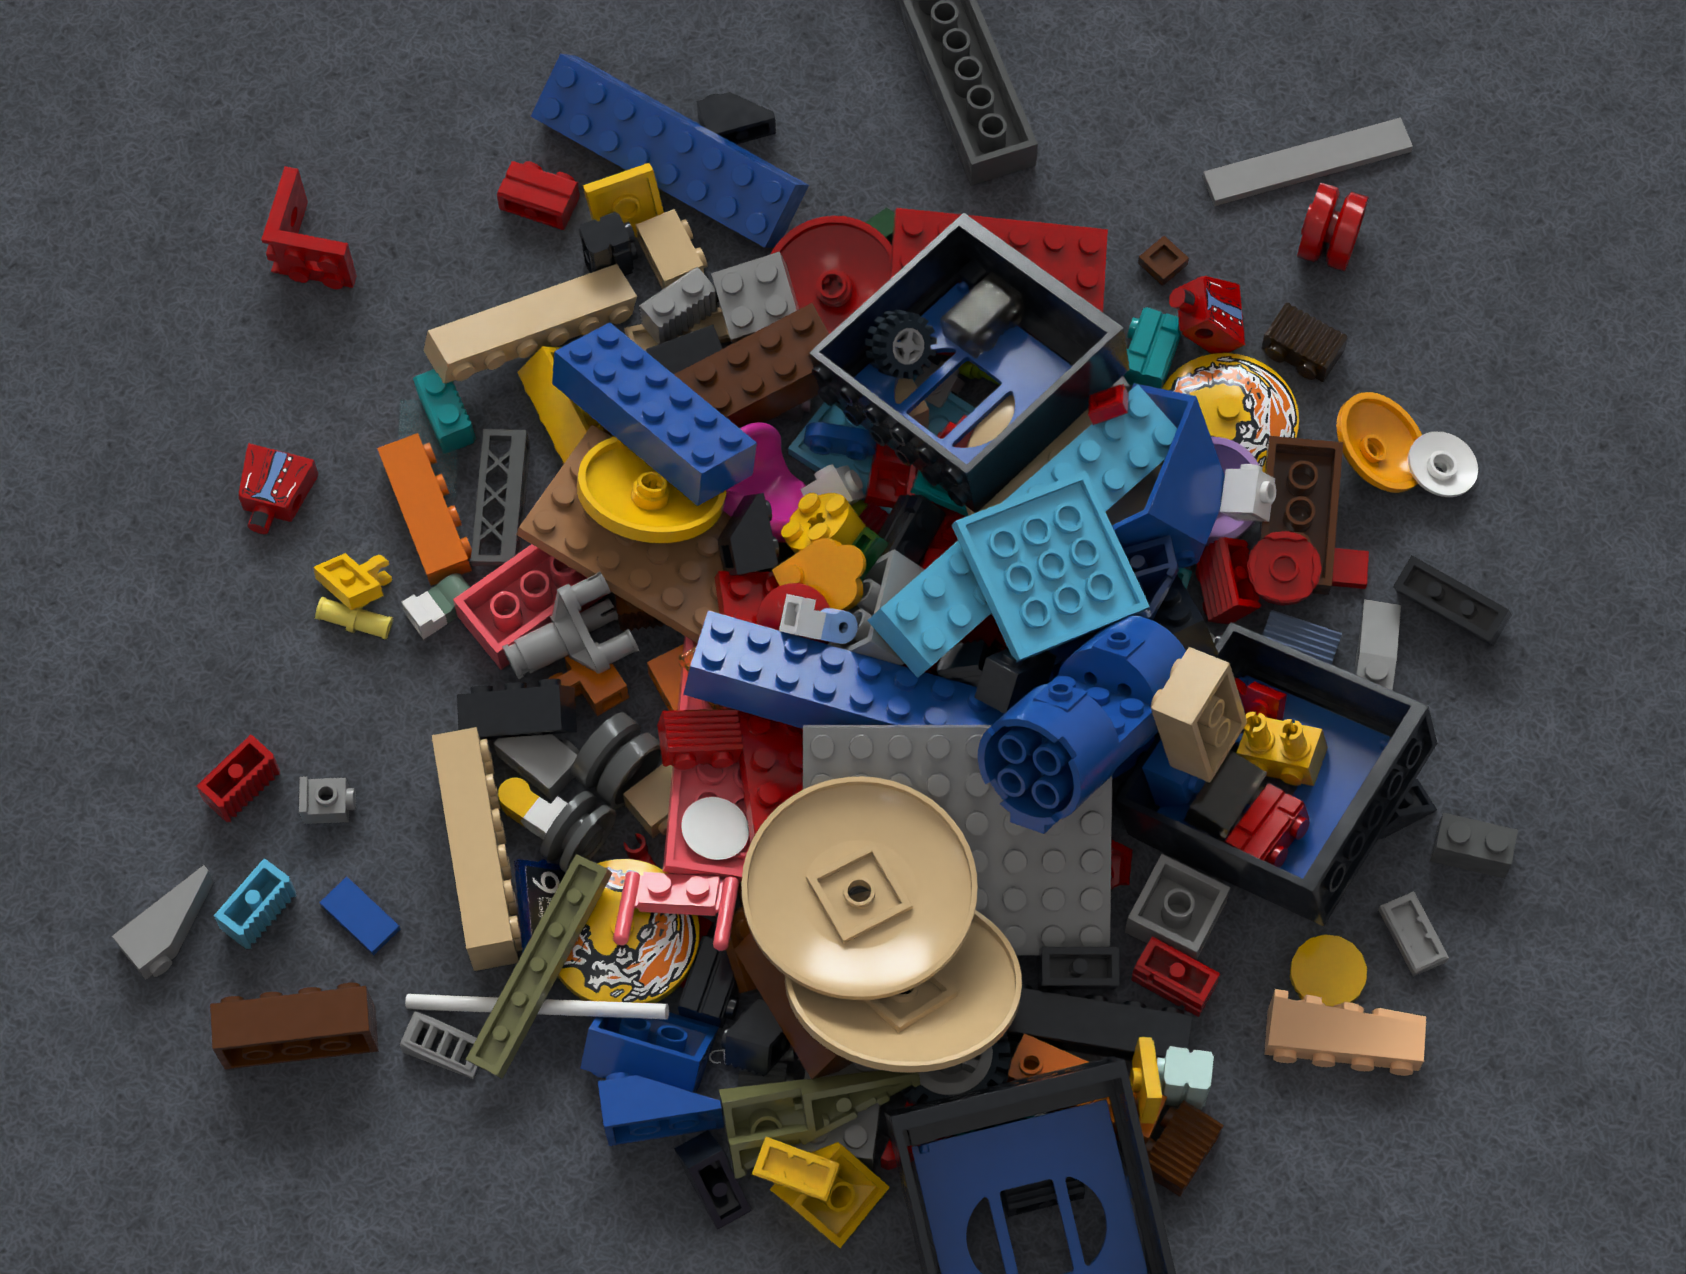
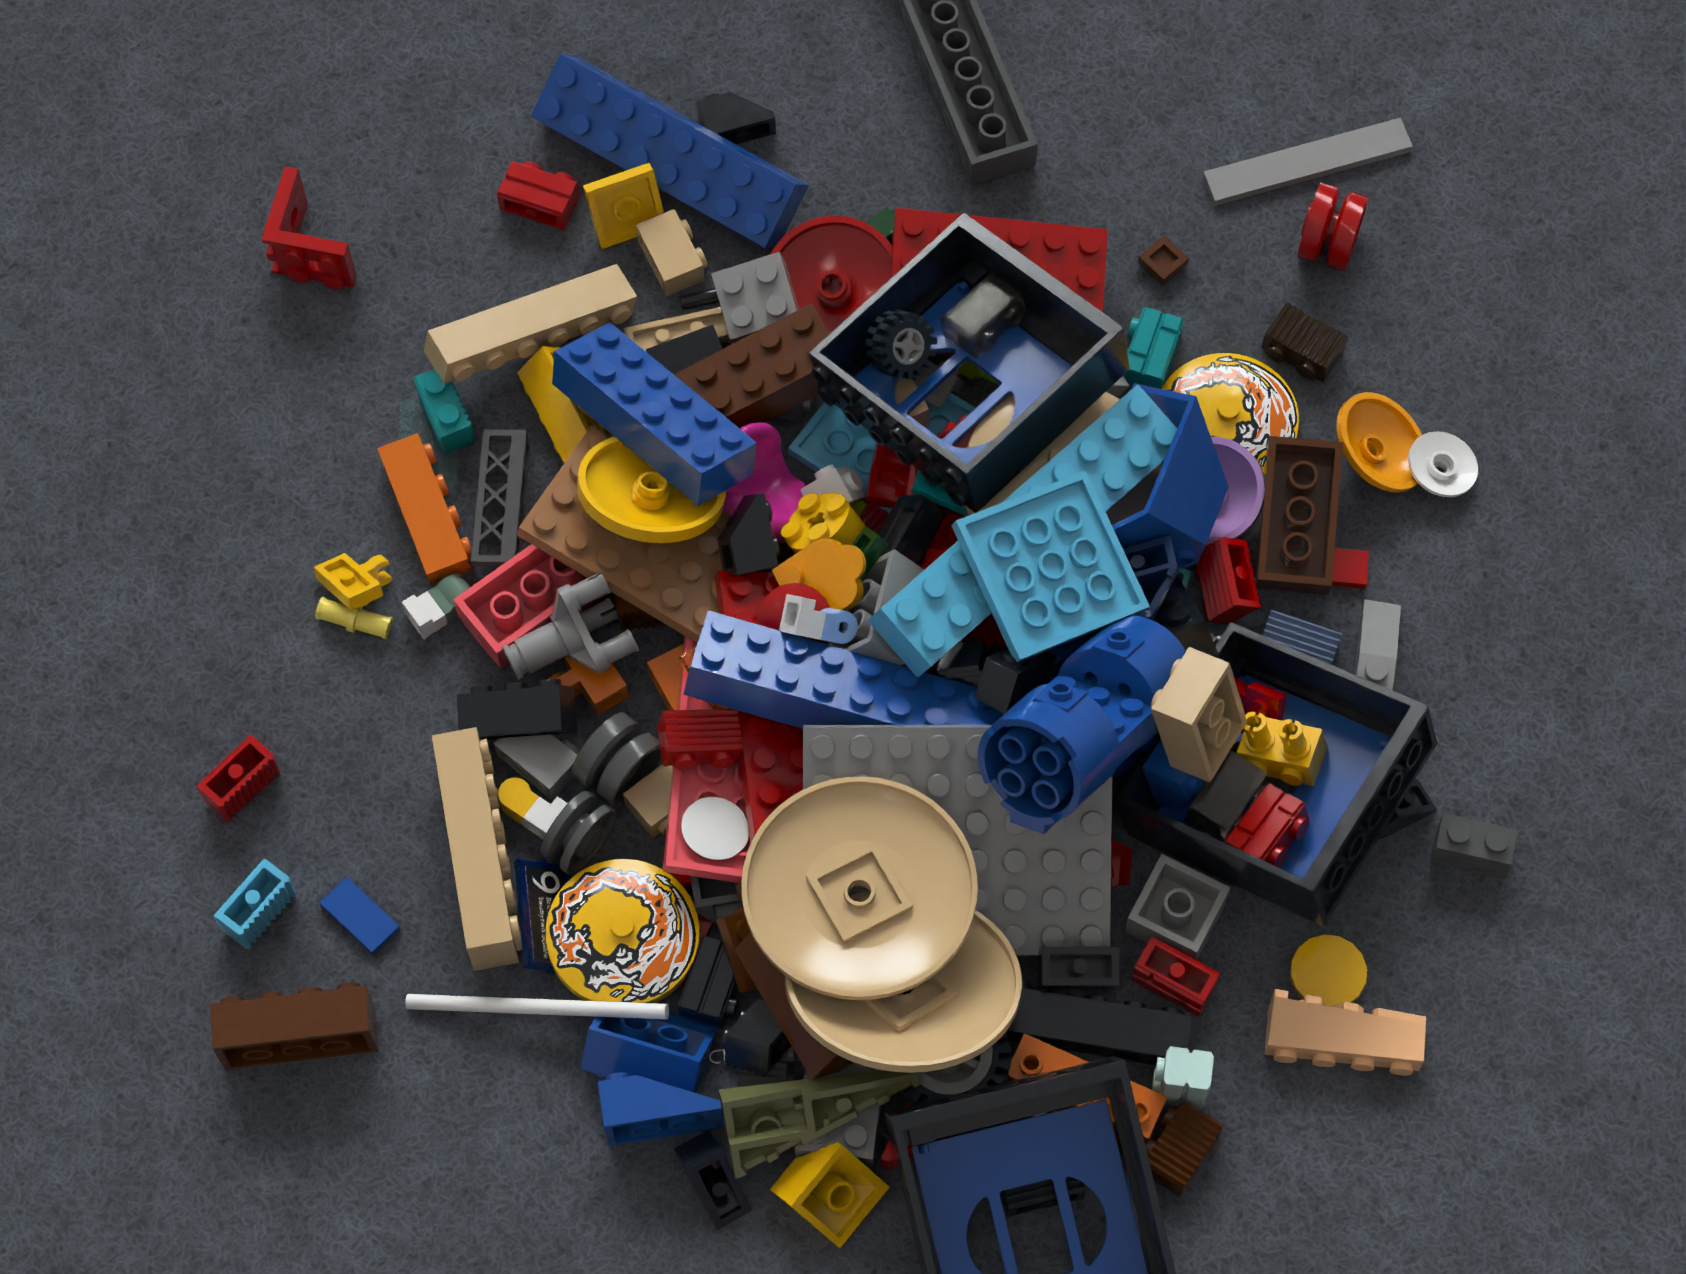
light grey slope [112,865,214,980] -> none
red torso [239,443,318,534] -> none
light grey brick [299,776,356,824] -> none
light grey slope [400,1011,479,1079] -> none
olive plate [465,854,613,1079] -> none
black brick [579,212,638,276] -> none
coral plate [613,871,739,951] -> none
red hand [624,833,658,867] -> none
light grey brick [639,267,717,344] -> none
yellow plate [752,1137,841,1202] -> none
blue plate [804,422,877,461] -> none
red tile [1088,384,1129,425] -> none
yellow plate [1129,1037,1162,1124] -> none
red torso [1169,276,1245,354] -> none
white brick [1220,464,1276,522] -> none
red tile [1246,531,1322,606] -> none
light grey plate [1379,891,1449,977] -> none
black brick [1393,555,1512,646] -> none

